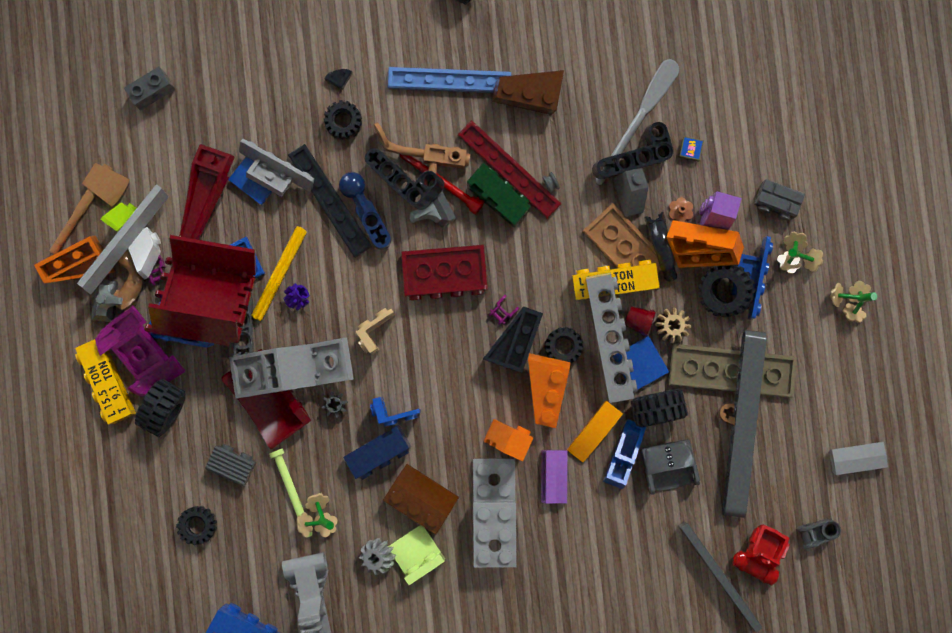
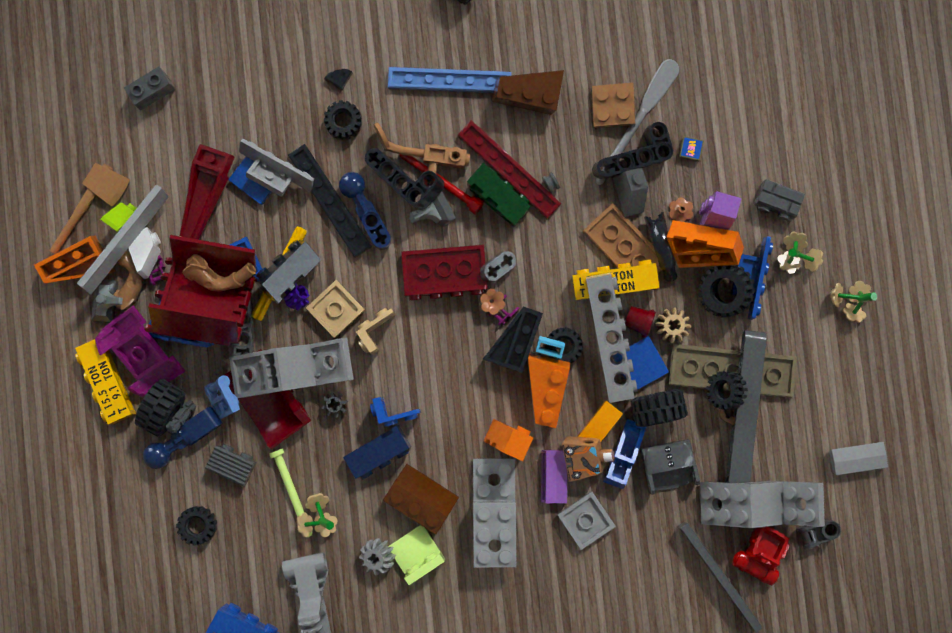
none -> dark blue beam [143,406,223,469]
none -> dark grey axle [166,400,196,434]
none -> medium nougat piece [183,254,256,292]
none -> medium blue plate [205,375,240,419]
none -> wedge [254,240,321,304]
none -> tan plate [306,280,365,338]
none -> dark grey beam [480,251,516,282]
none -> nougat plant [480,288,505,315]
none -> medium azure piece [536,336,565,359]
none -> light grey plate [557,491,616,550]
none -> medium nougat torso [562,436,614,482]
none -> medium nougat plate [592,83,636,128]
none -> light grey bracket [700,481,825,528]
none -> black tyre [706,371,748,410]

